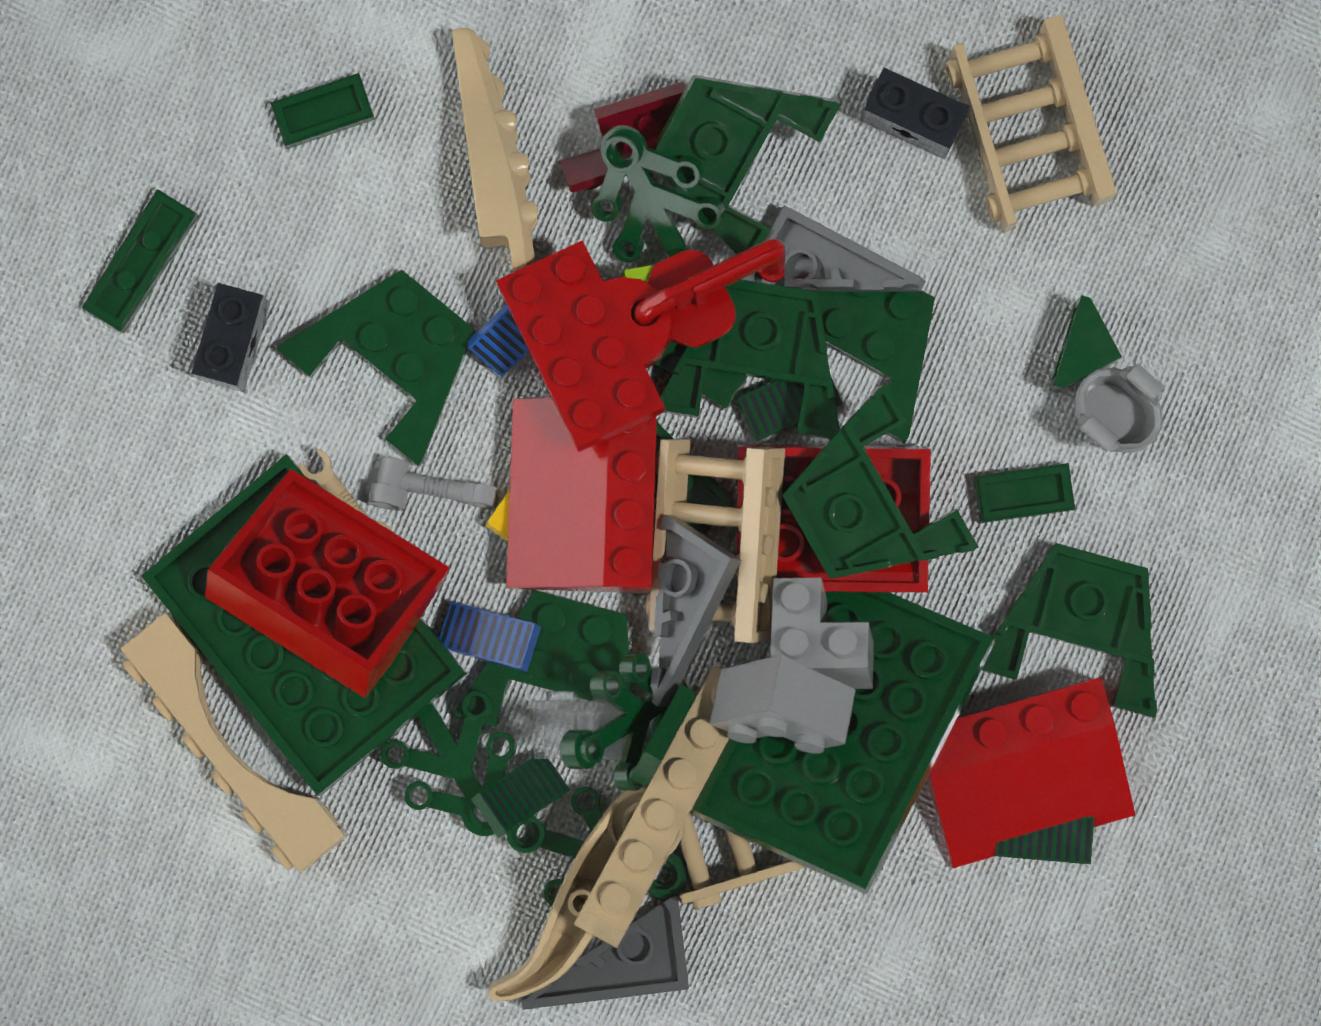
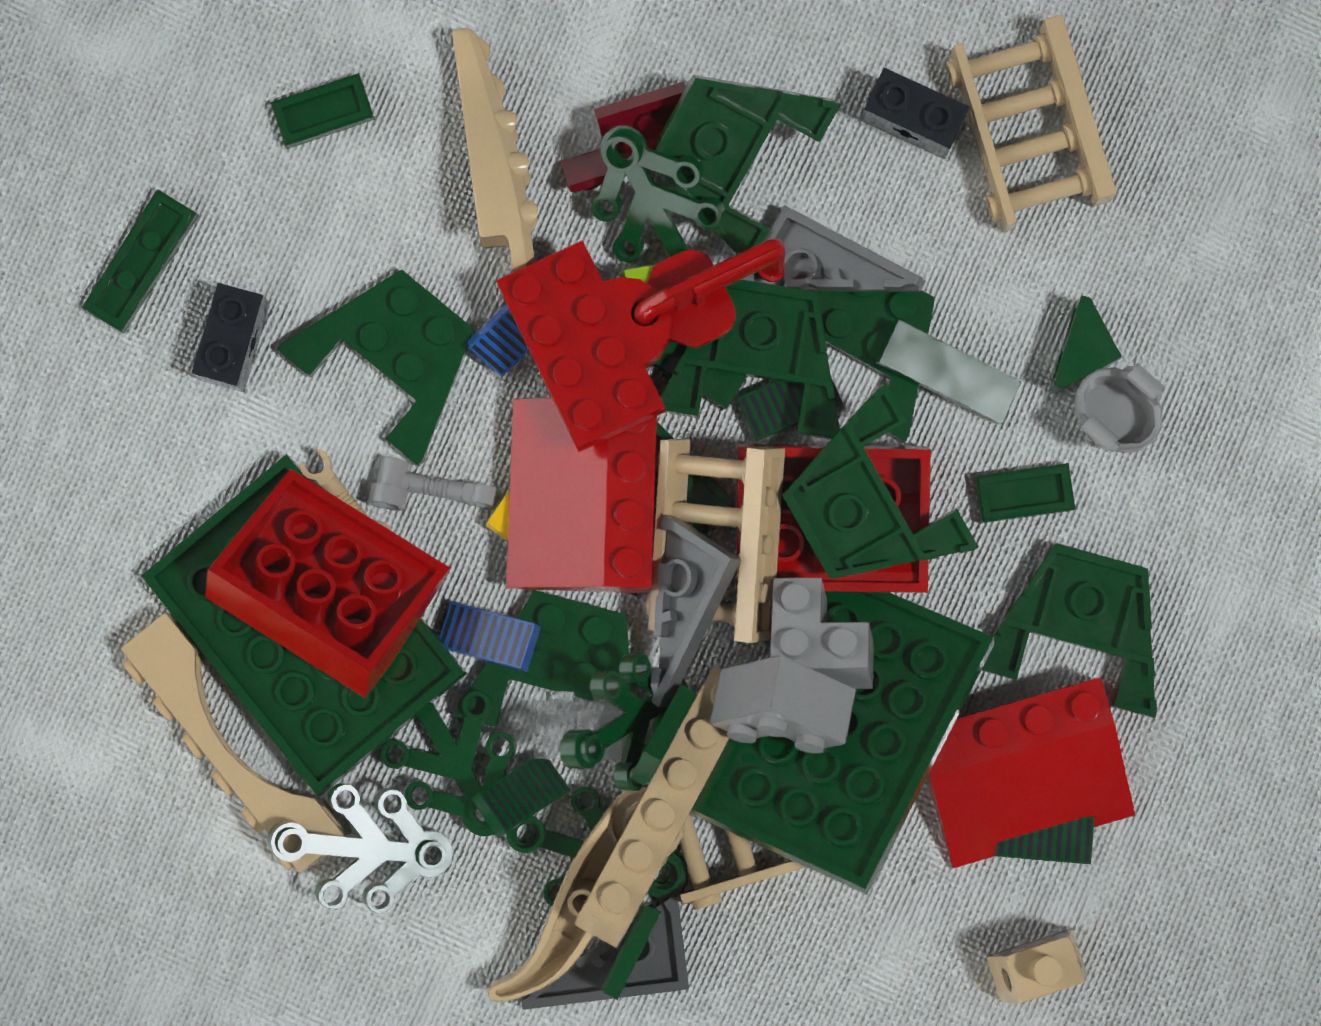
none -> plant [267,783,453,914]
none -> dark green tile [601,903,661,1000]
none -> tile [875,320,1021,424]
none -> tan torso [986,928,1087,1003]

